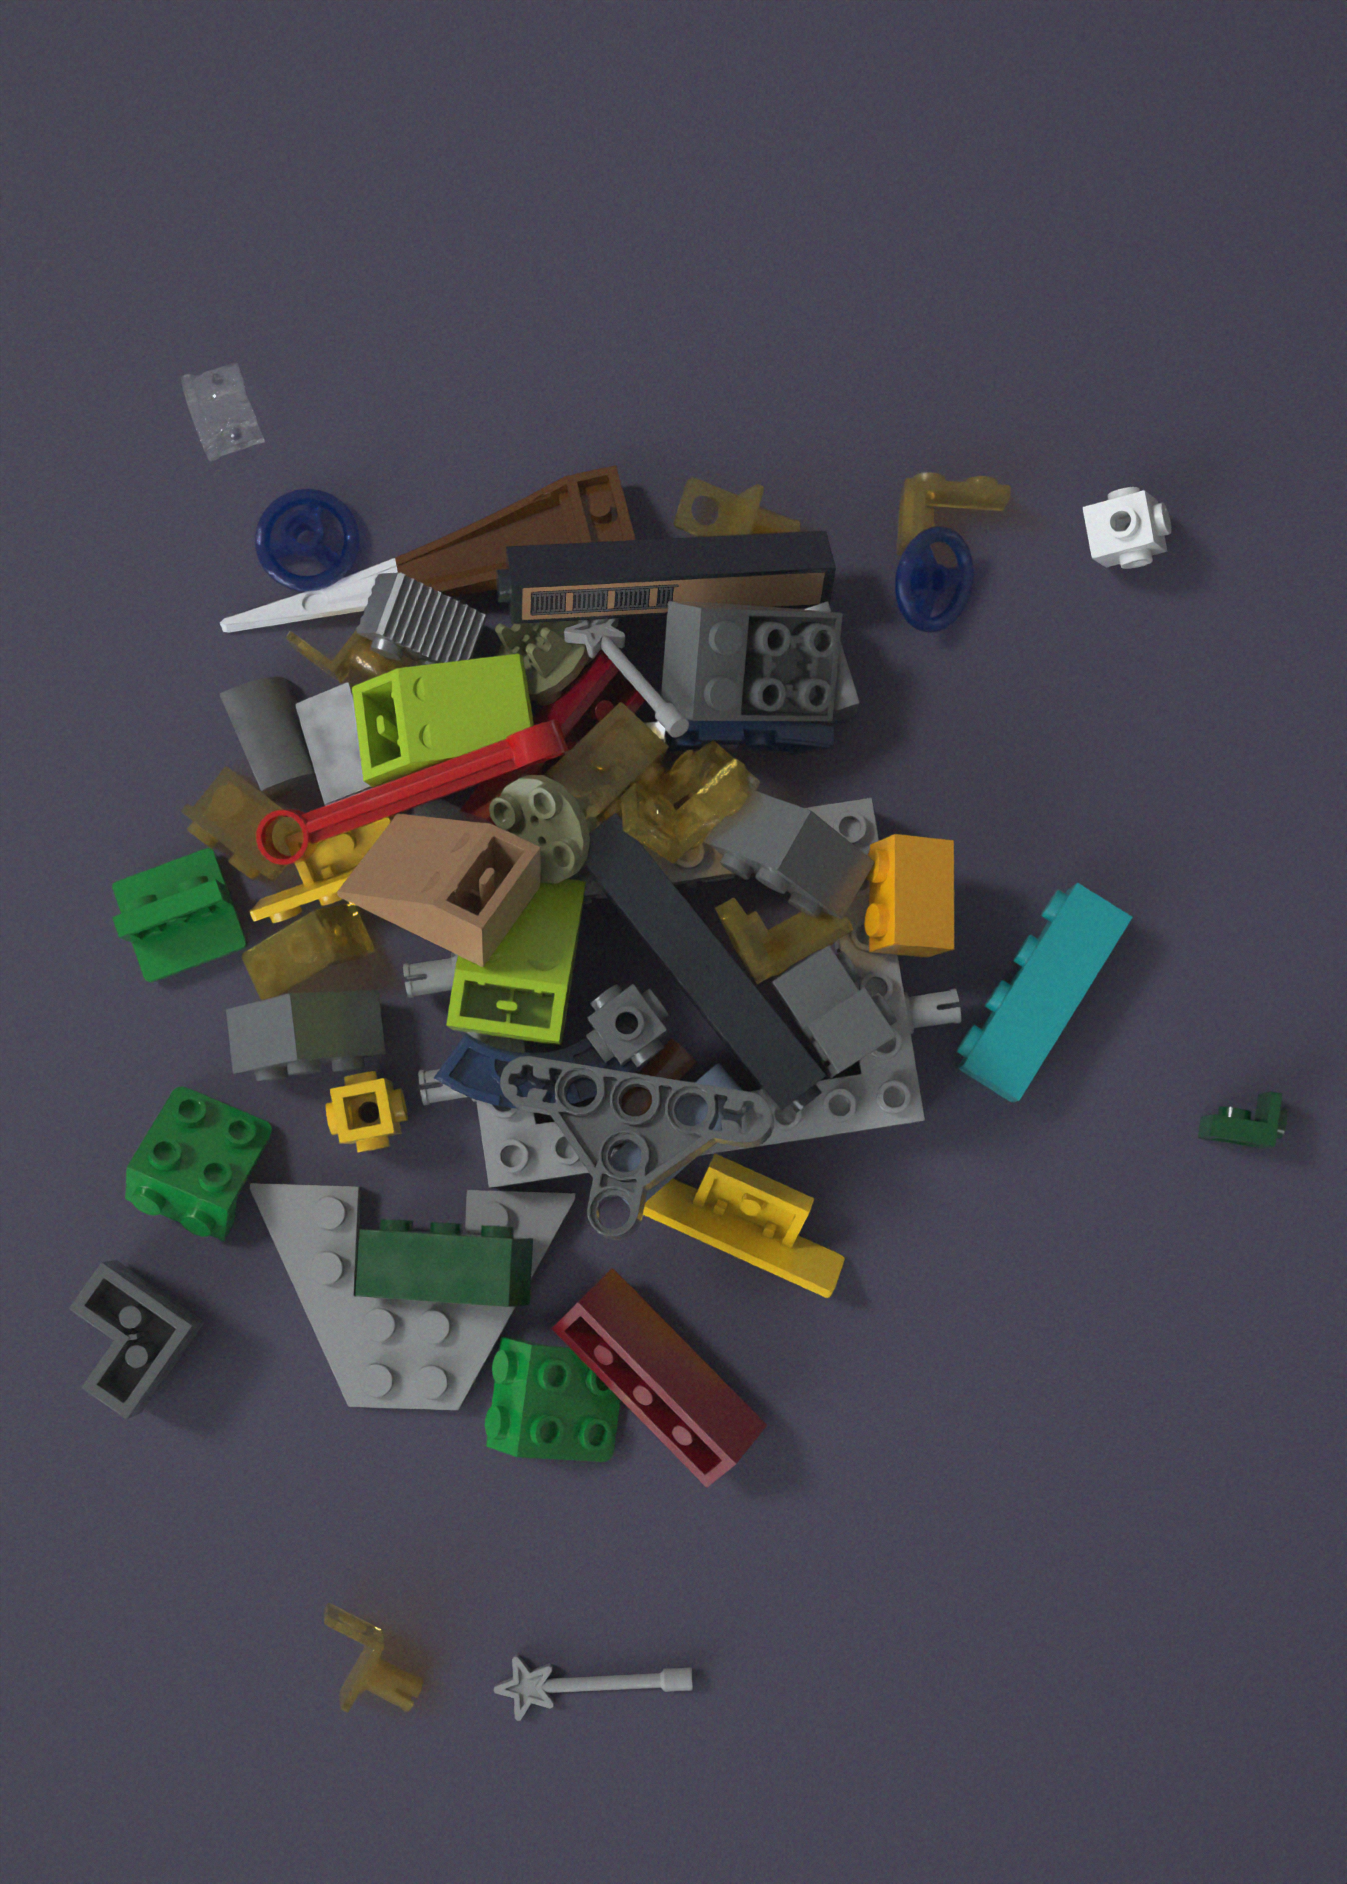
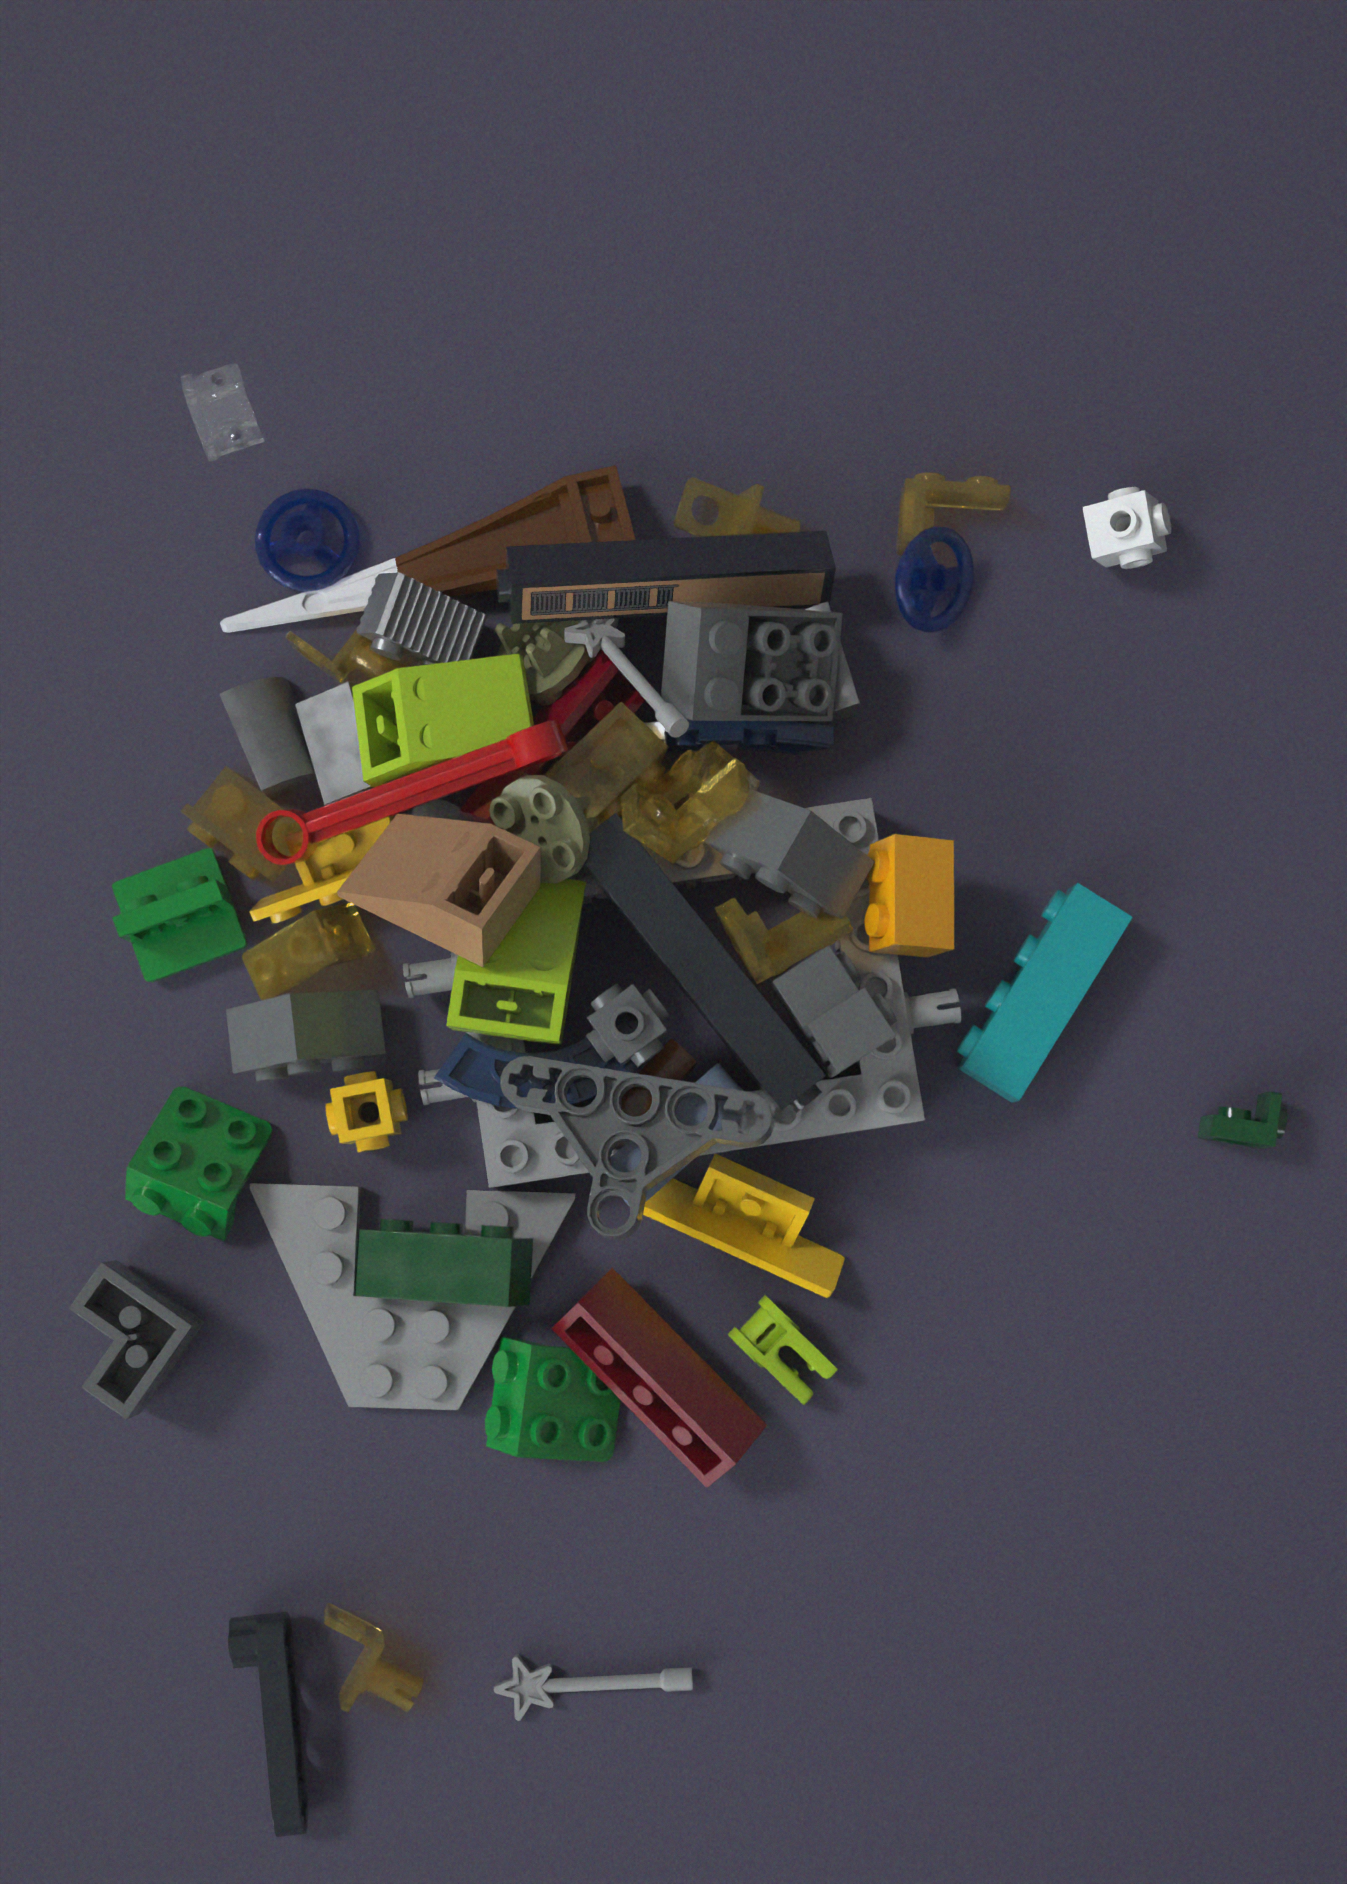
none -> black beam [228,1611,308,1837]
none -> lime piece [727,1295,838,1405]

